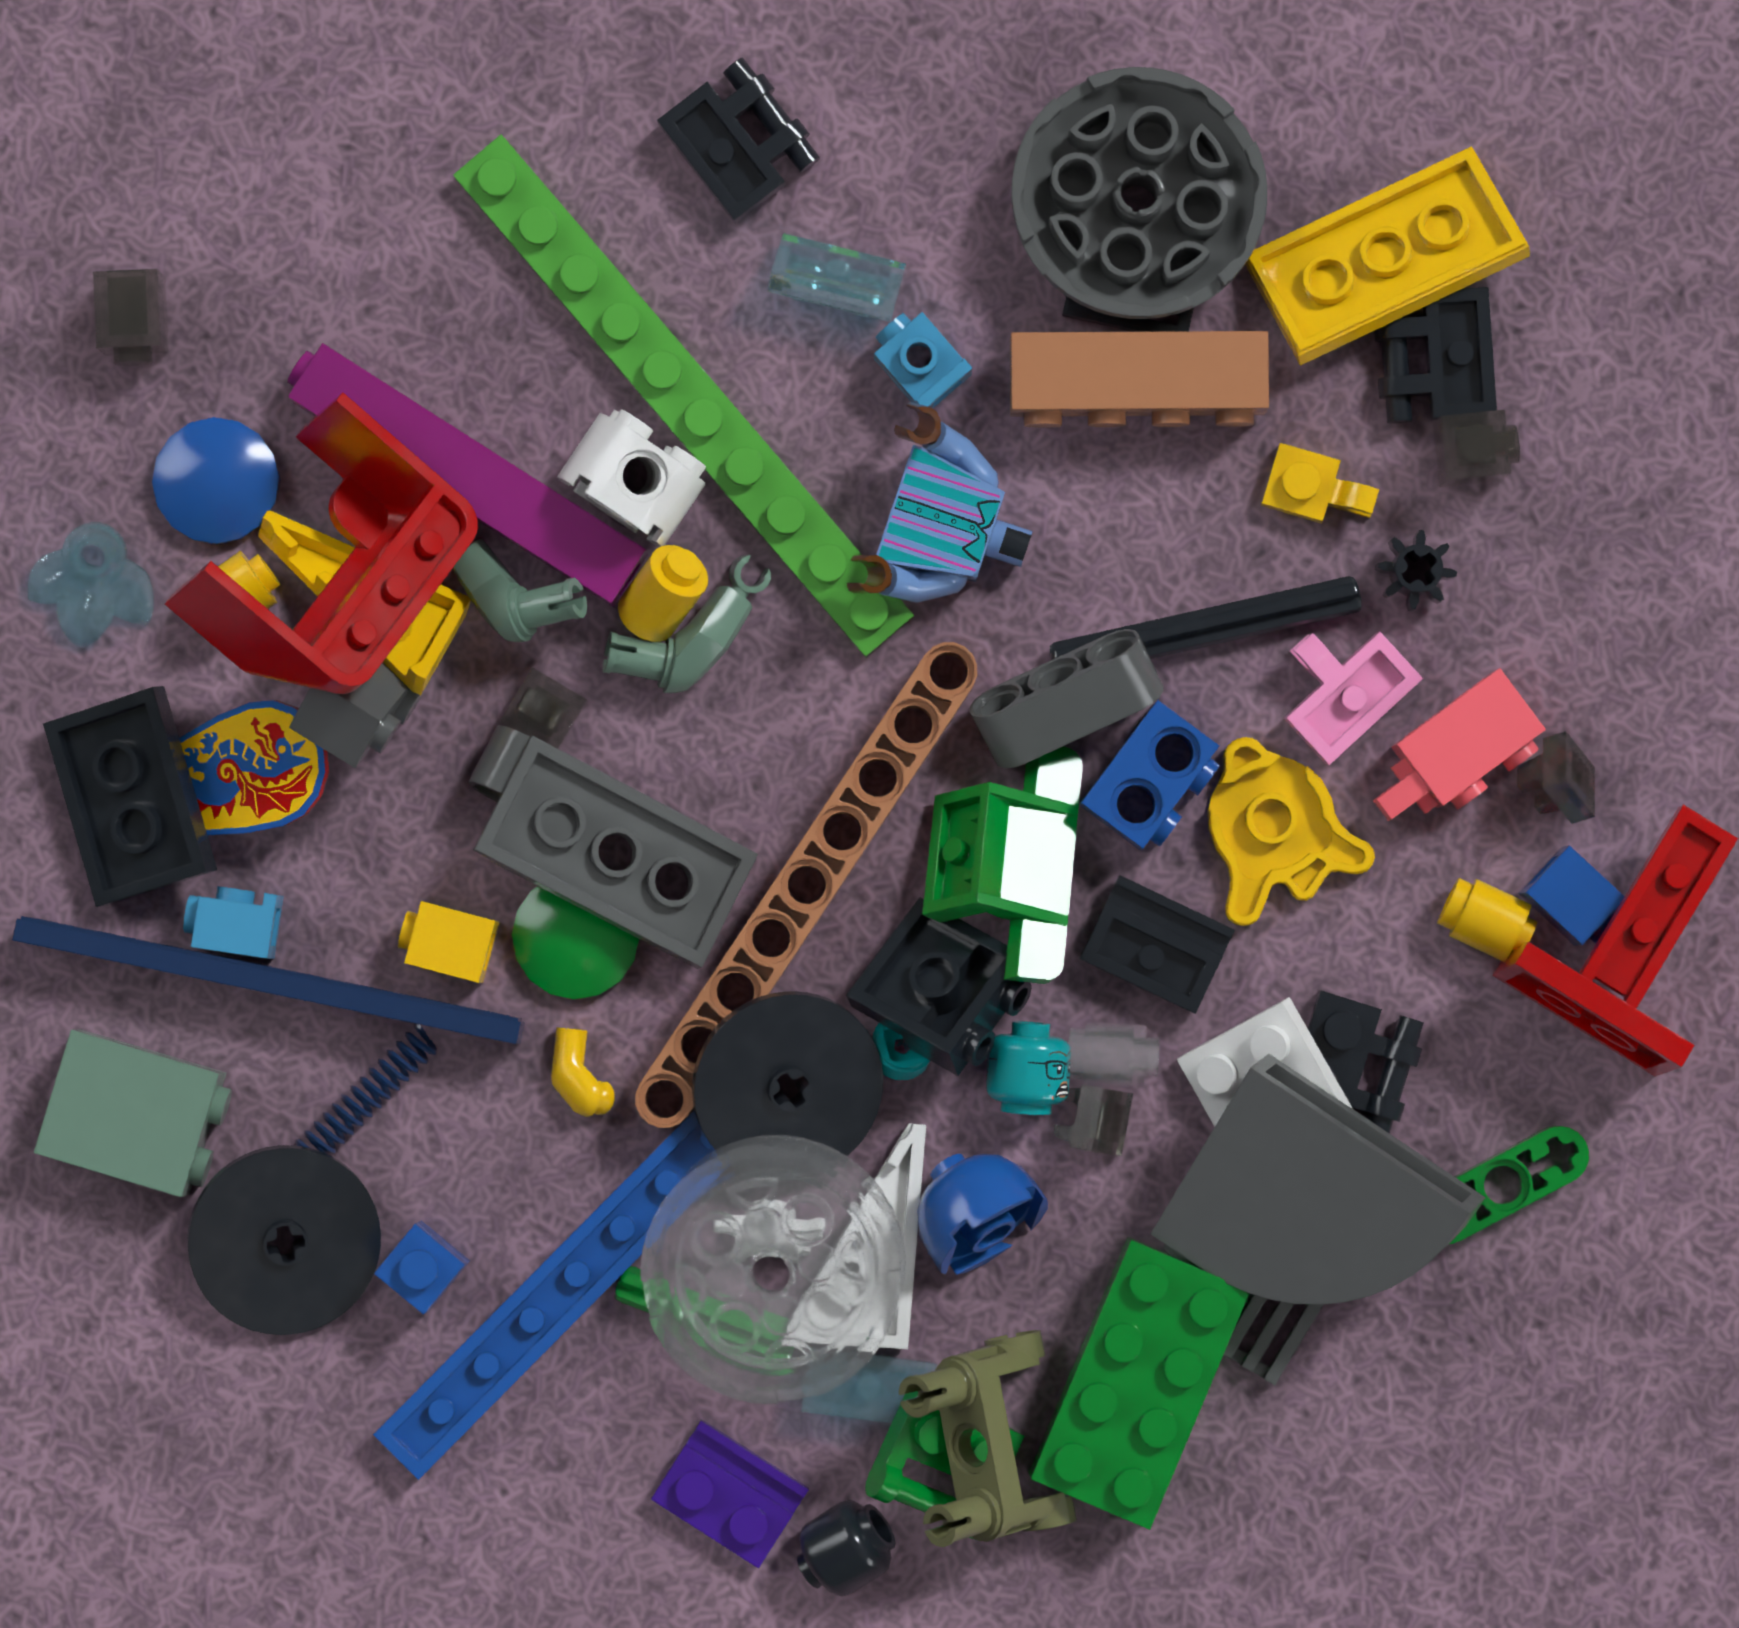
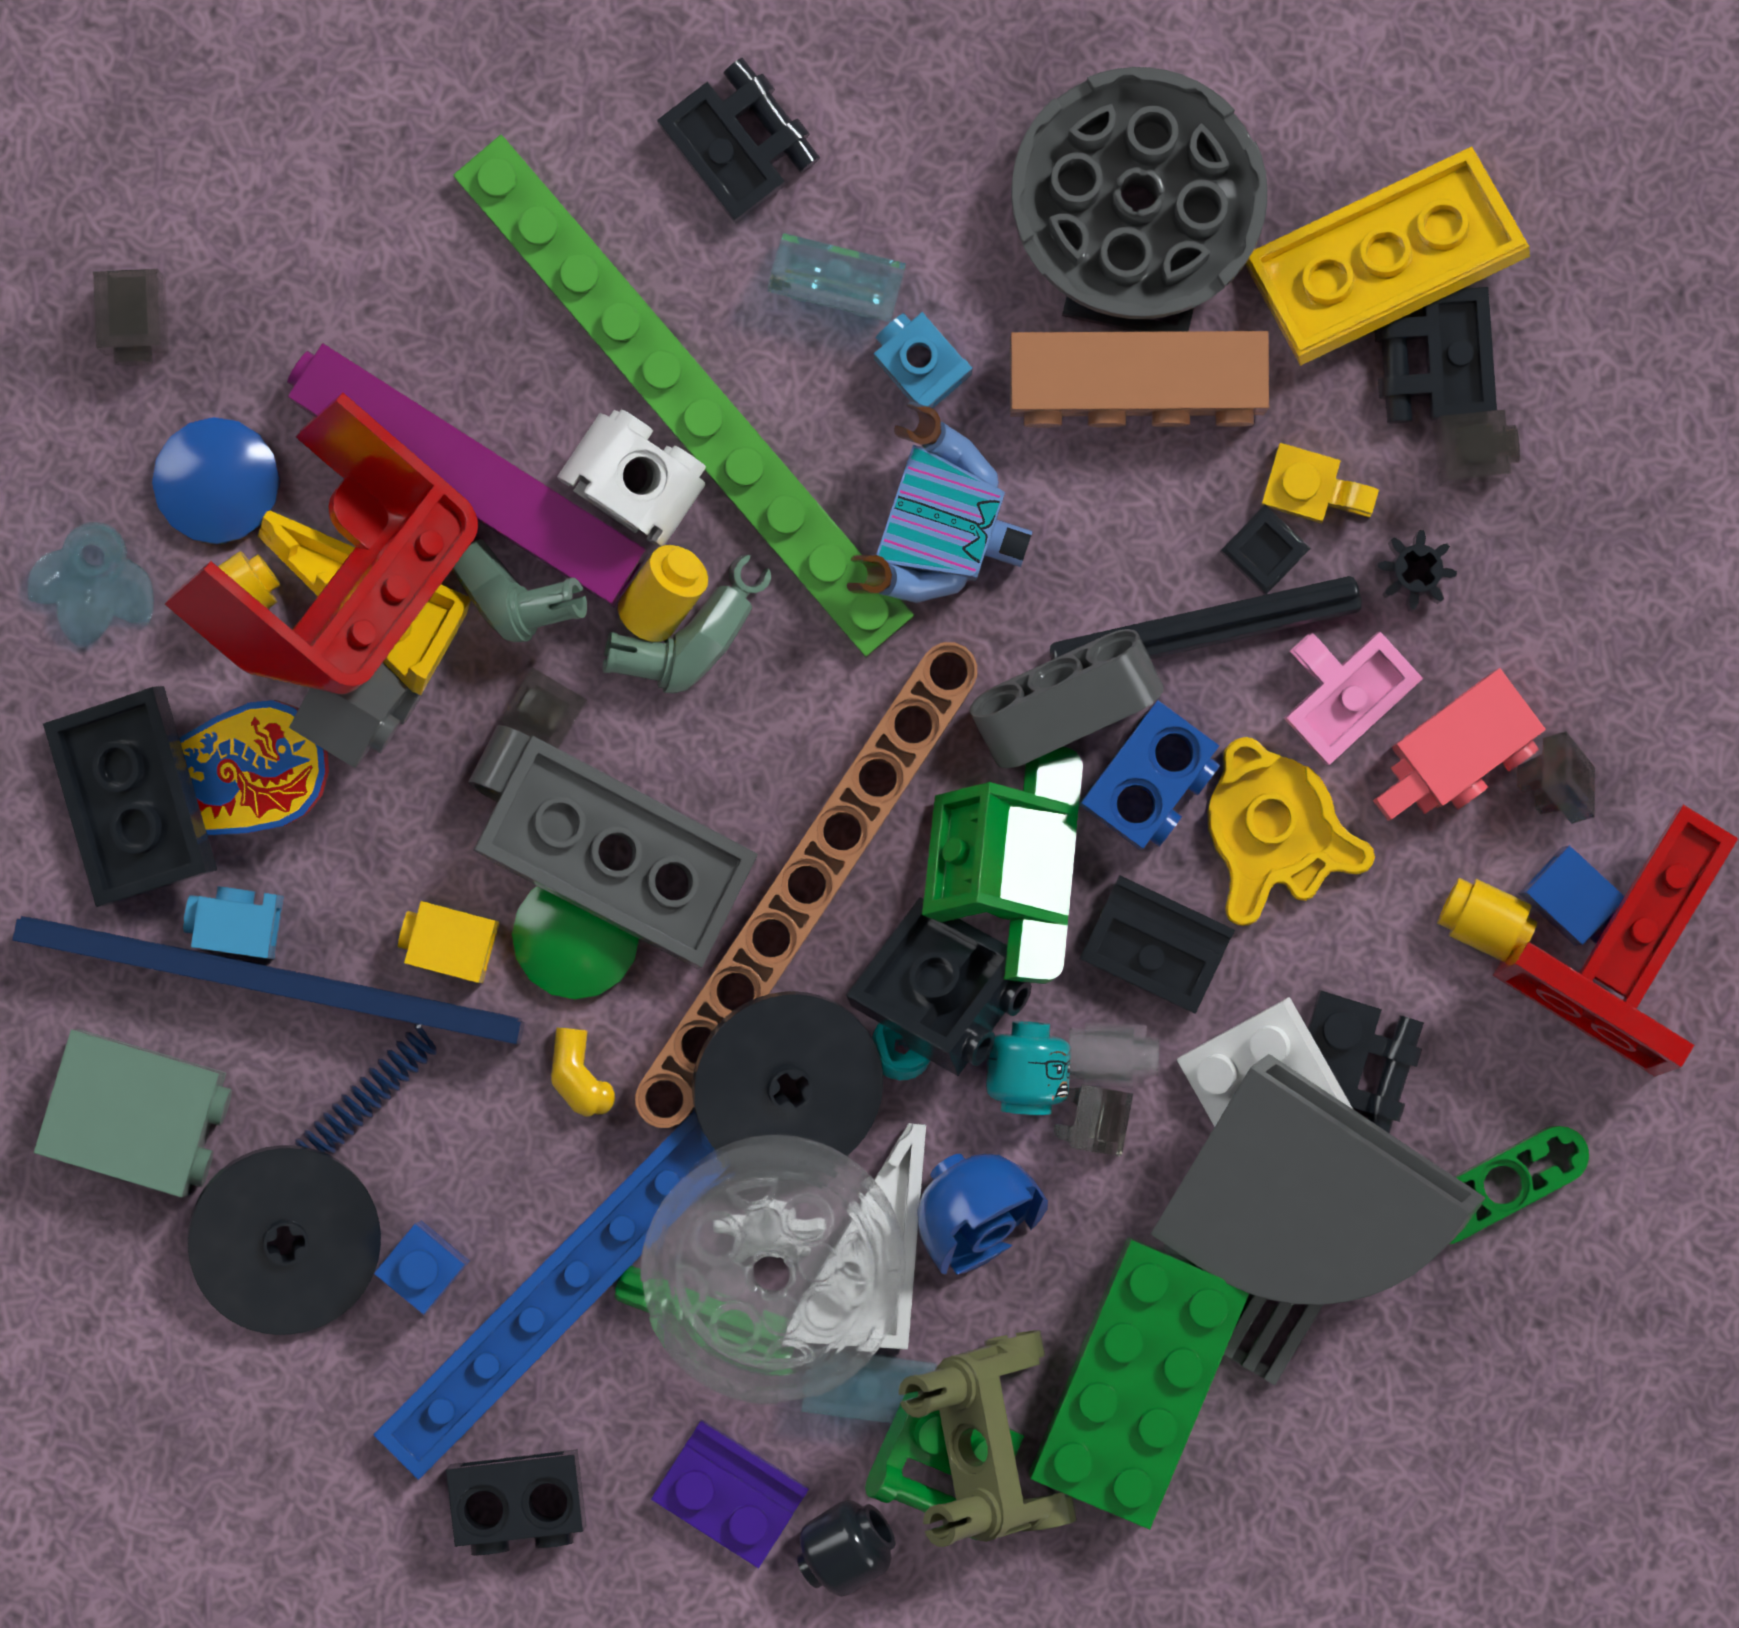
none -> black brick [446,1449,587,1556]
none -> black tile [1220,505,1311,595]

